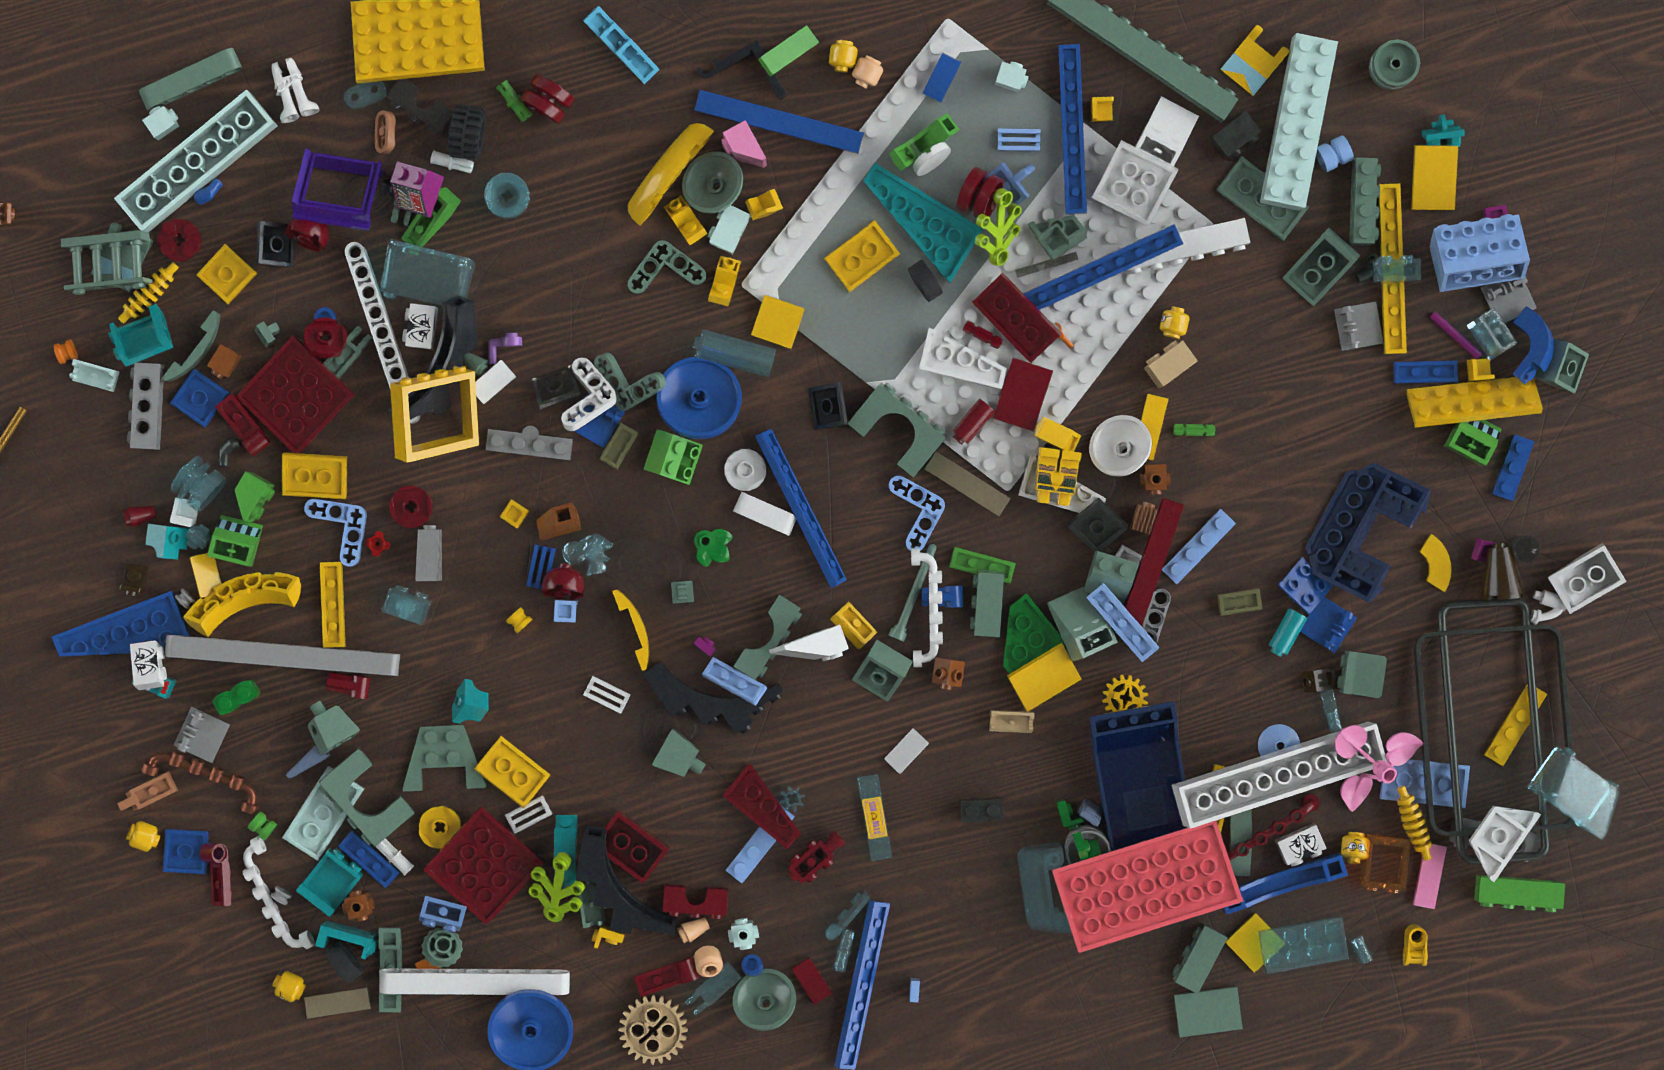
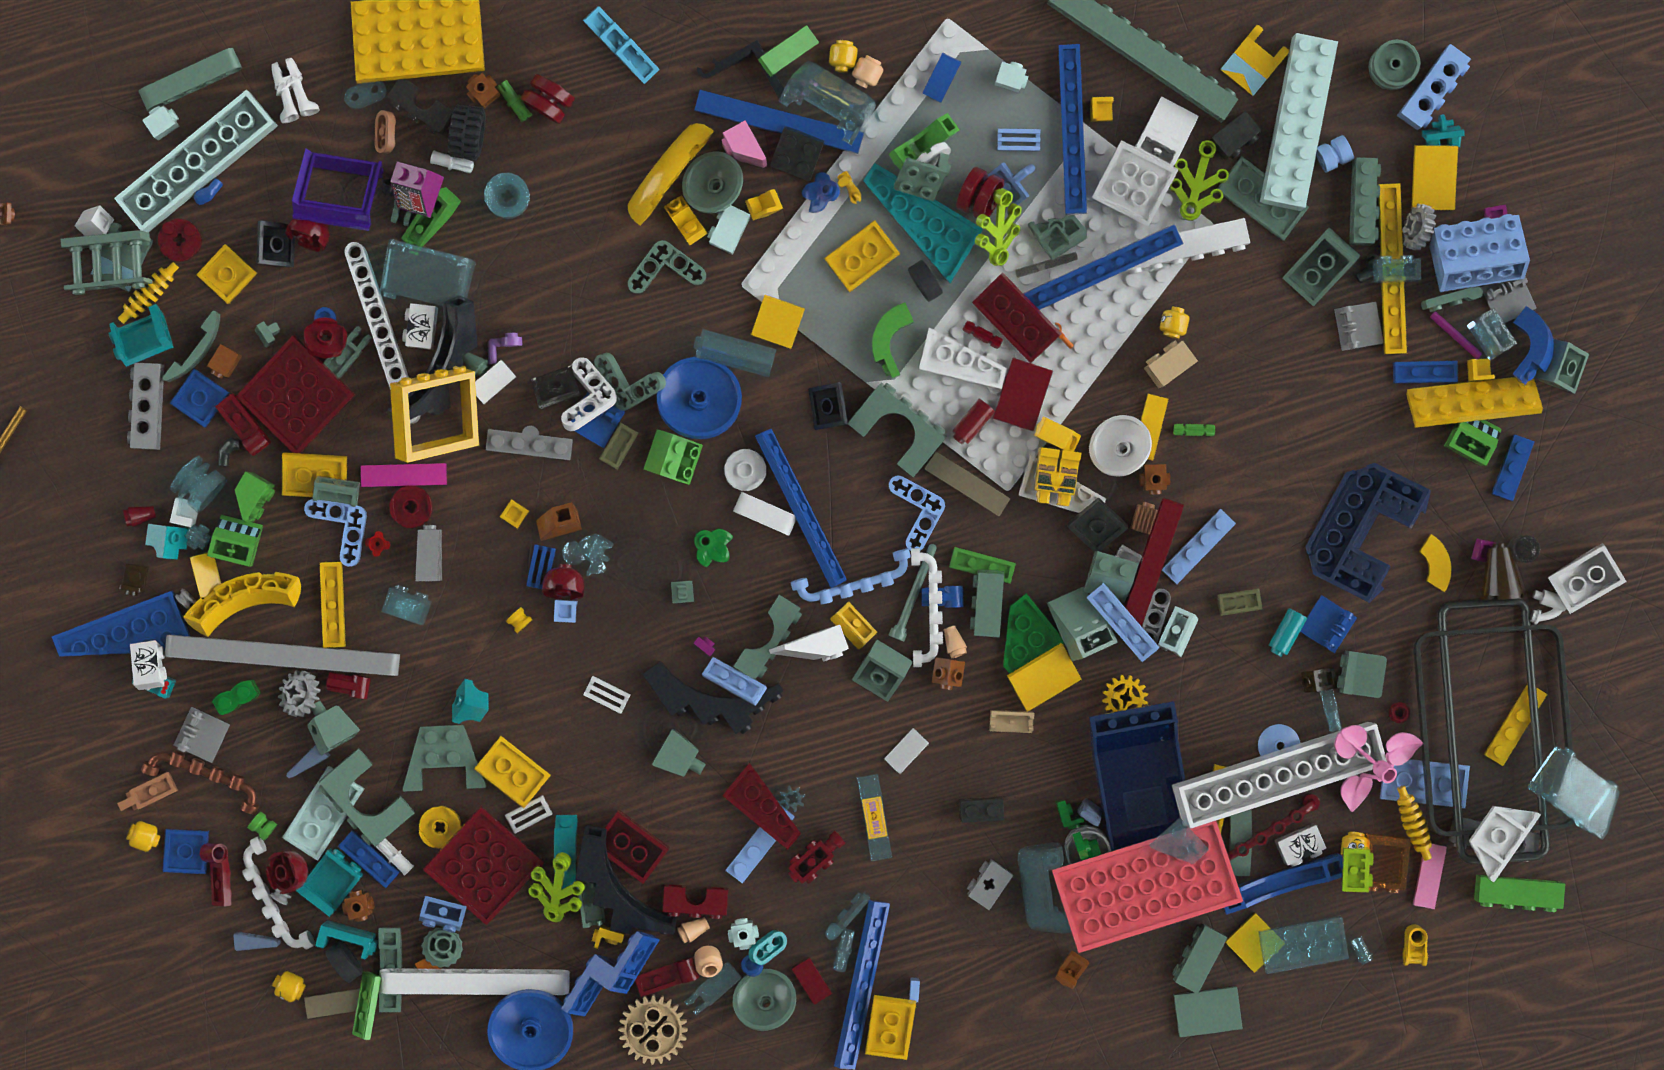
orange wheel [54,339,78,365] -> none
light aqua hinge [69,359,120,392] -> none
yellow slope [612,589,649,671] -> none
yellow slope [708,256,741,306] -> none
blue hinge [1277,557,1333,614] -> none
none -> white panel [75,205,114,236]
none -> sand blue slope [234,932,281,951]
none -> dark red cylinder [266,850,308,894]
none -> light grey gear [278,670,321,717]
none -> sand green hinge [313,476,360,507]
none -> bright green tile [352,972,381,1040]
none -> dark pink tile [361,463,447,487]
none -> dark orange brick [466,73,500,109]
none -> blue bracket [561,931,660,1016]
none -> teal plate [749,930,787,965]
none -> pearl dark grey plate [770,126,825,181]
none -> clear light blue windscreen [778,61,876,145]
none -> light blue bar [790,548,911,604]
none -> blue plate [802,172,840,213]
none -> yellow arm [837,171,861,204]
none -> yellow tile [865,995,916,1060]
none -> bright green arch [872,302,914,379]
none -> sand green bracket [894,153,951,201]
none -> light nougat cone [944,626,967,659]
none -> light grey brick [967,859,1013,910]
none -> dark orange bracket [1055,950,1090,989]
none -> clear light blue wing [1149,818,1209,864]
none -> light aqua brick [1158,606,1198,657]
none -> lime plant [1169,140,1229,221]
none -> lime bracket [1342,847,1373,892]
none -> dark red plate [1388,702,1410,723]
none -> light blue brick [1397,44,1471,130]
none -> light grey gear [1402,204,1436,250]
none -> sand green hinge [1421,286,1483,312]

